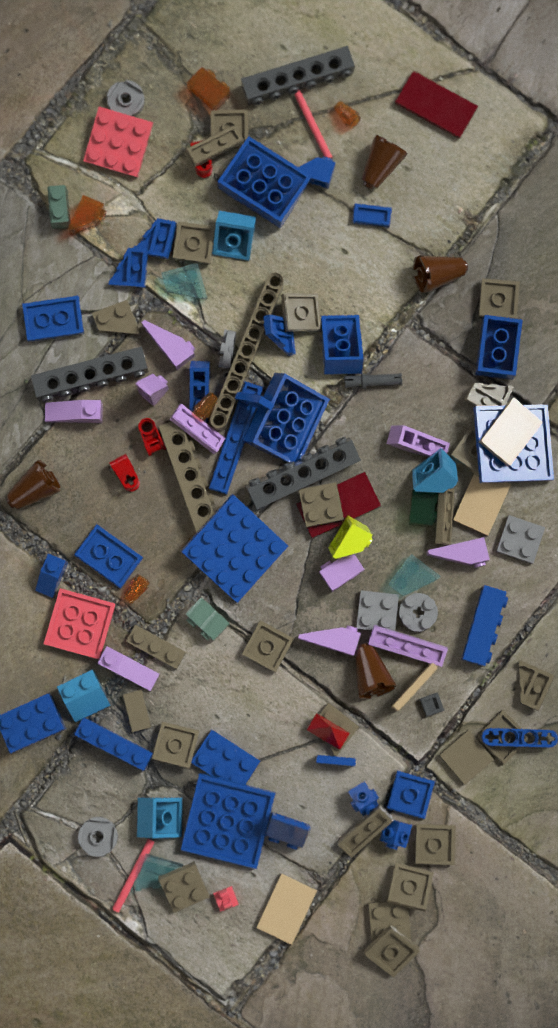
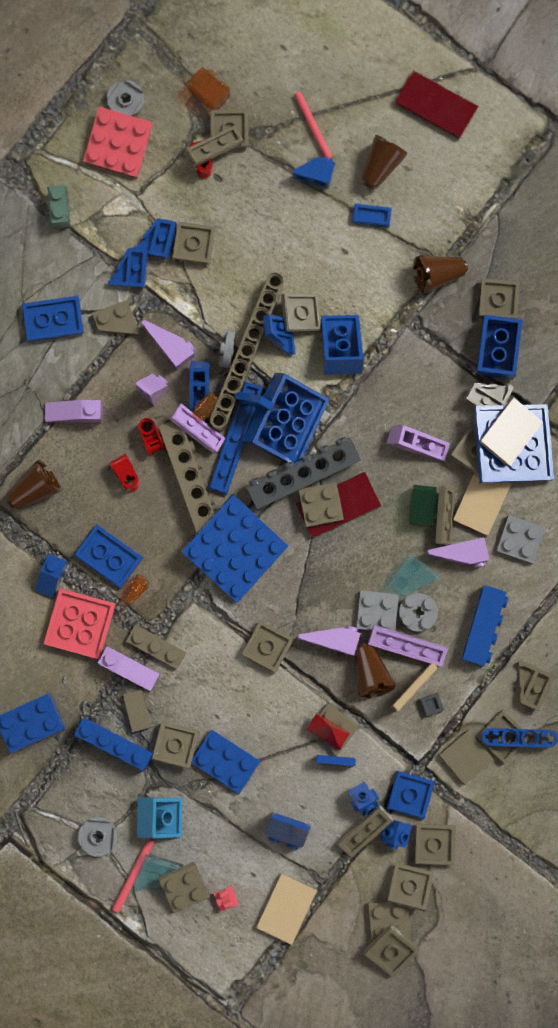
dark grey brick [31,346,149,402] -> none
dark azure slope [57,670,111,722] -> none
clear orange slope [68,195,107,235] -> none
clear light blue wing [161,263,208,300] -> none
blue plate [181,773,276,869] -> none
sand green brick [186,597,230,641] -> none
dark azure slope [212,211,256,260] -> none
blue slope [217,136,312,229] -> none
dark grey brick [241,46,355,106] -> none
lavender brick [319,554,365,592] -> none
neon yellow slope [328,515,373,559] -> none
clear orange cone [334,101,361,128] -> none
dark grey pin [344,373,402,389] -> none
dark azure slope [412,448,458,493] -> none

